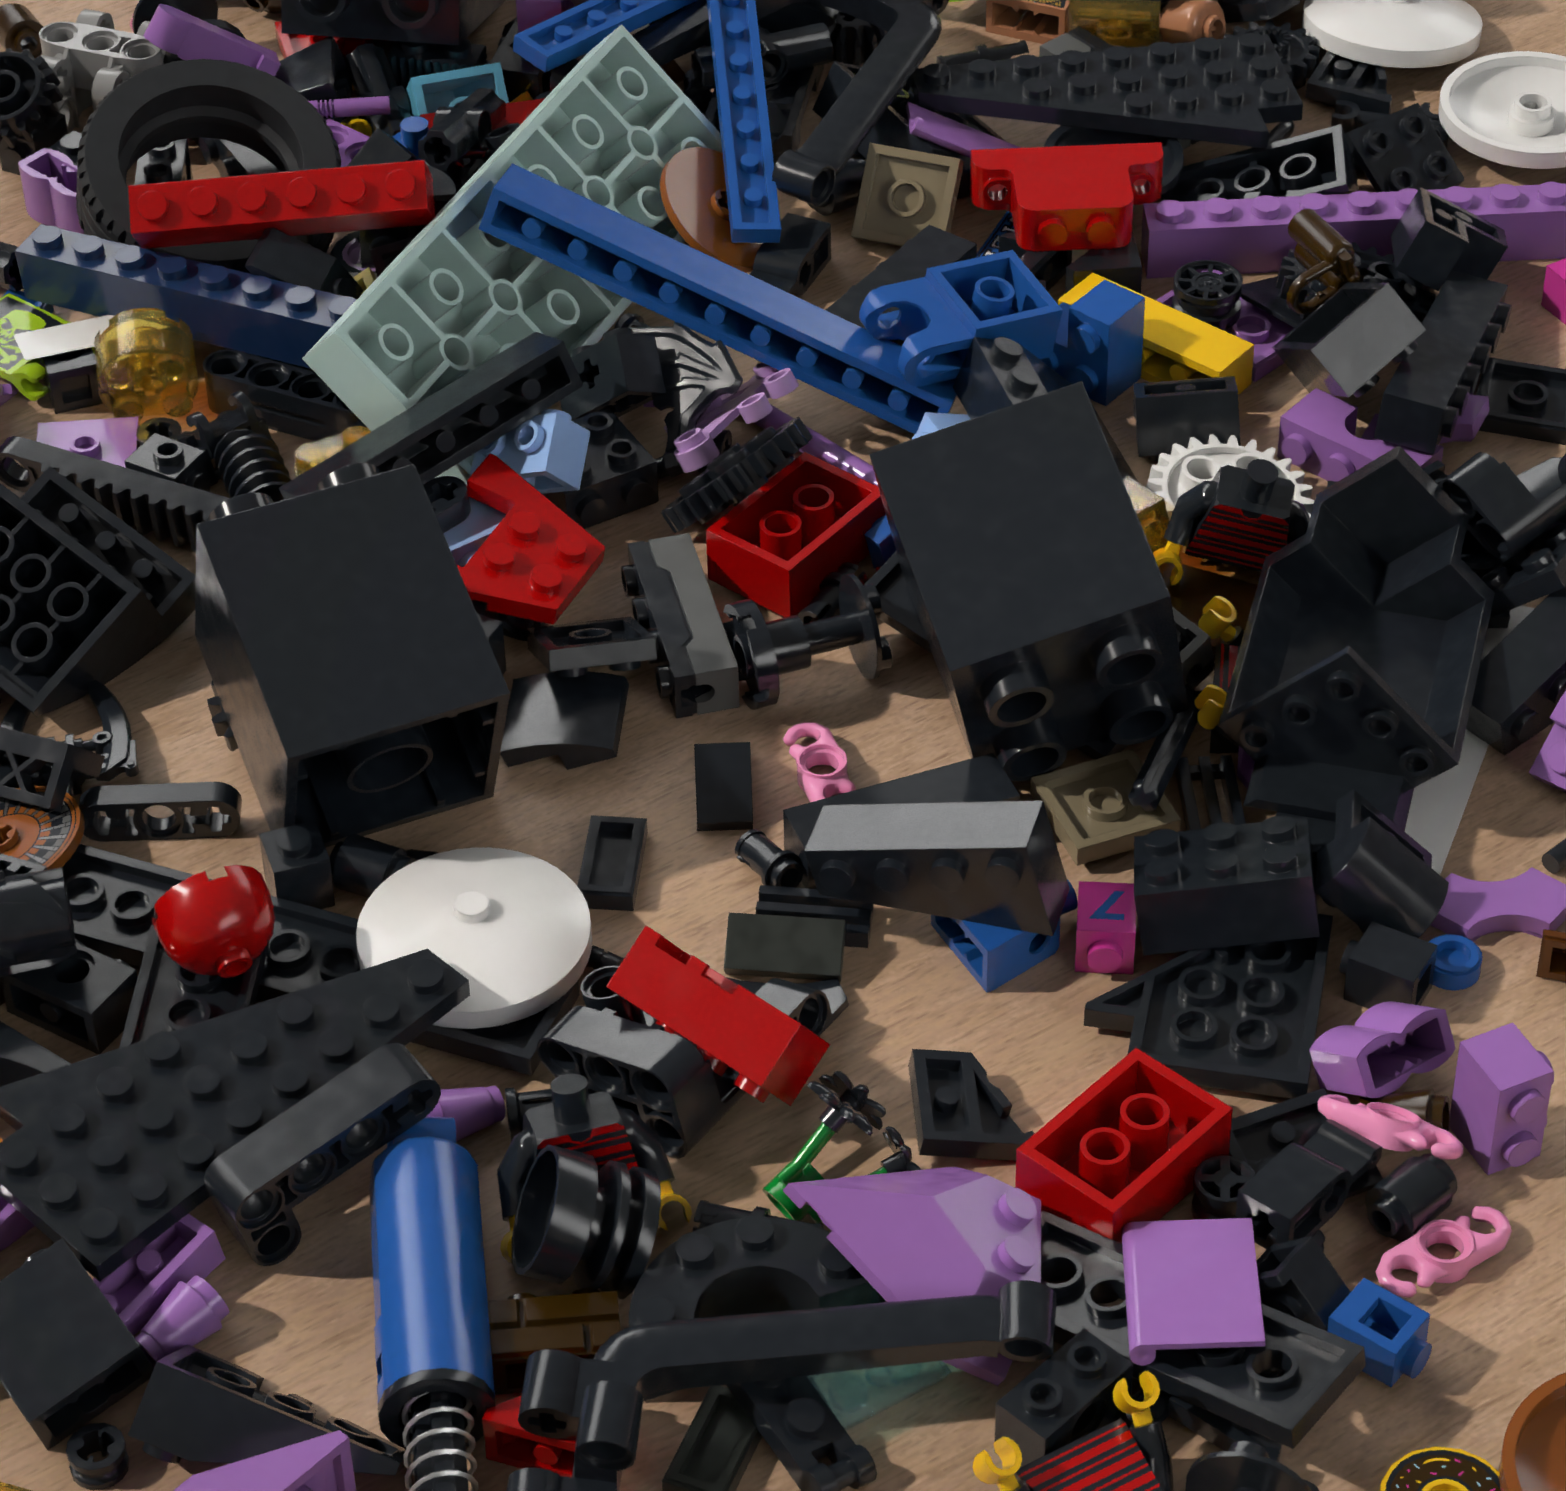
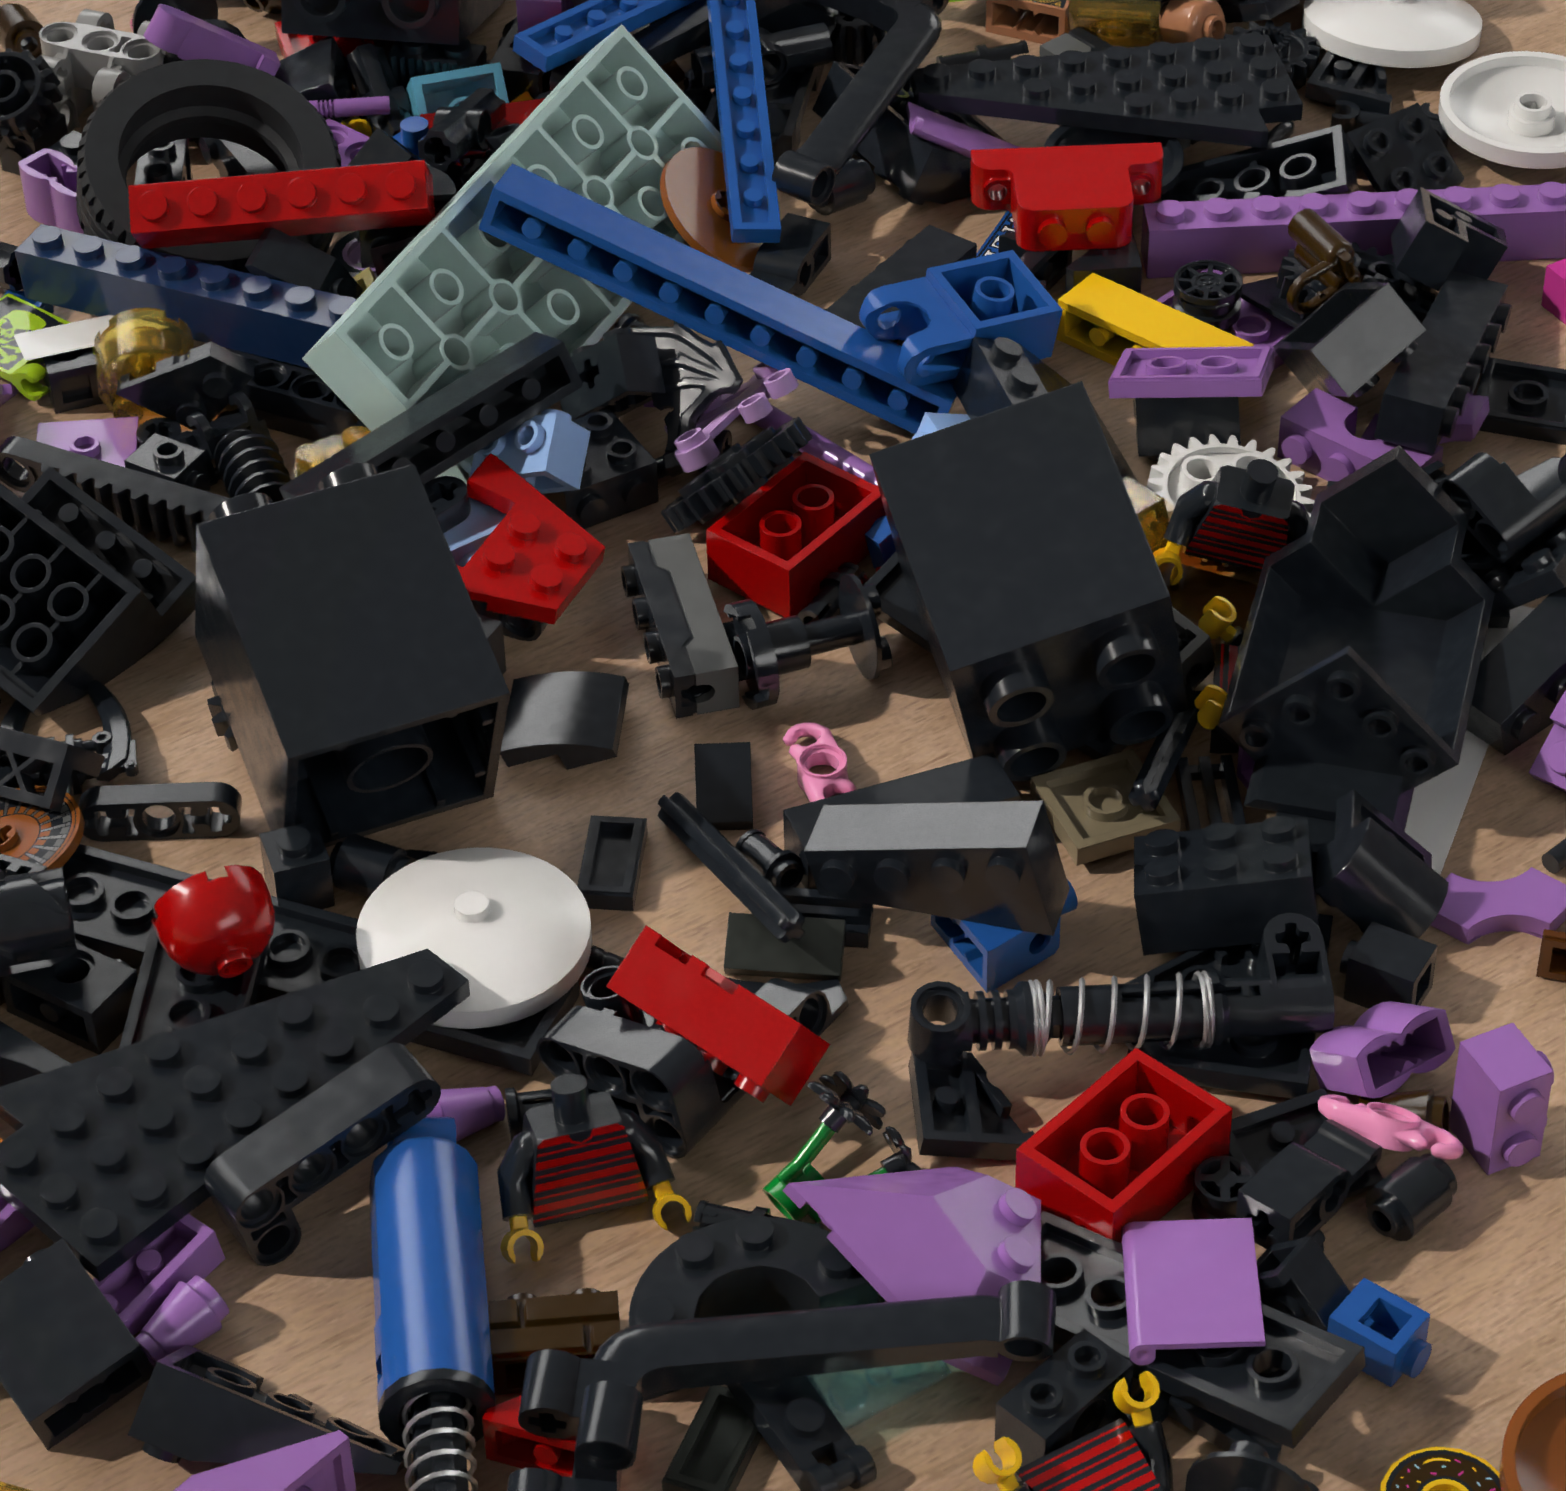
black bush [66,1423,129,1490] -> none
black wheel [511,1145,661,1299] -> none
black plate [526,616,657,677] -> none
dark tan plate [851,143,964,247] -> none
blue brick [1040,280,1145,406] -> none
dark pink brick [1075,881,1136,975] -> none
bright pink piece [1375,1206,1512,1298] -> none
blue tile [1429,934,1482,990] -> none
none -> black wing [116,342,254,430]
none -> black axle [658,792,805,943]
none -> black piece [907,913,1335,1065]
none -> medium lavender tile [1108,346,1275,399]

